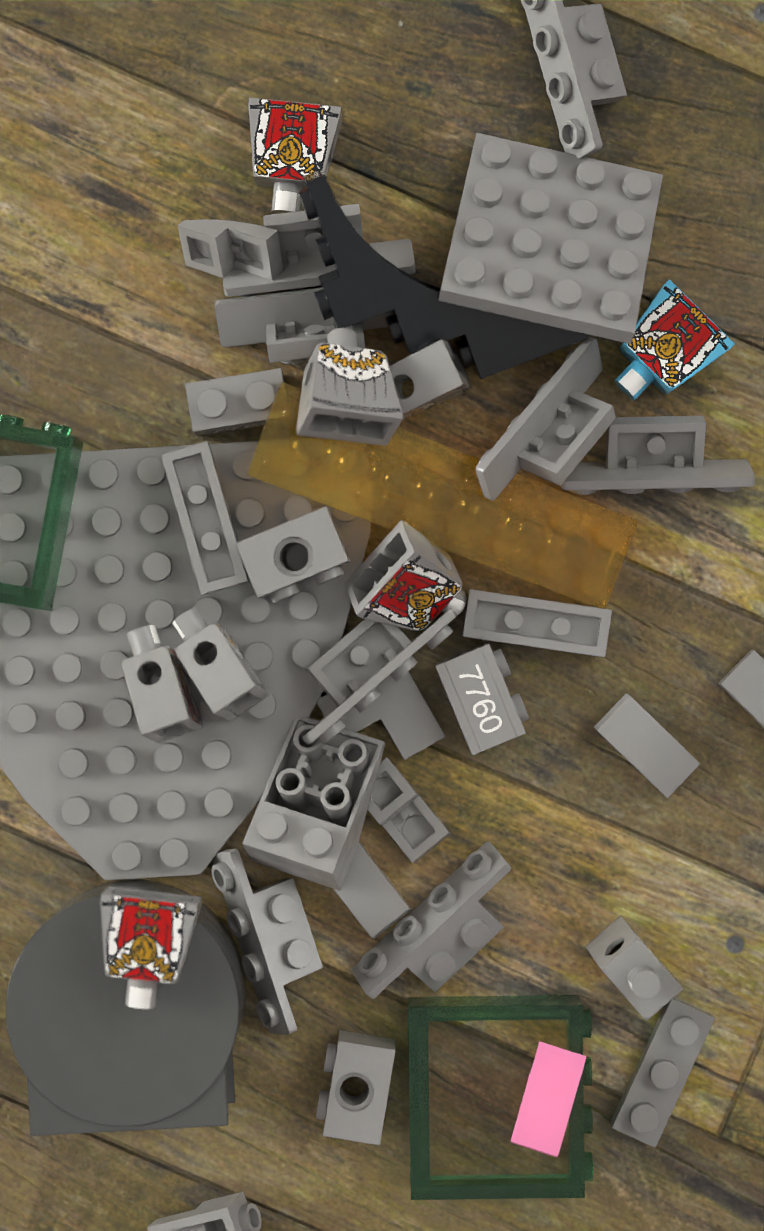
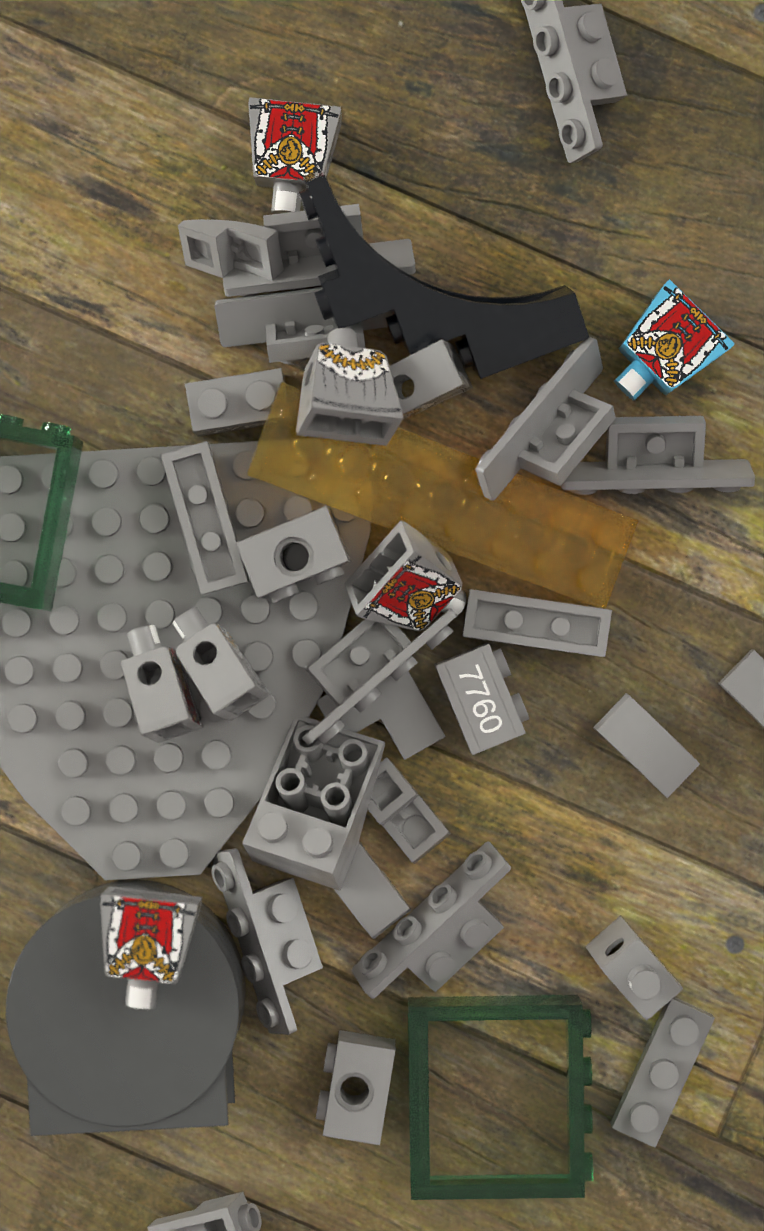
light grey plate [438,133,663,344] -> none
bright pink slope [510,1041,587,1158] -> none

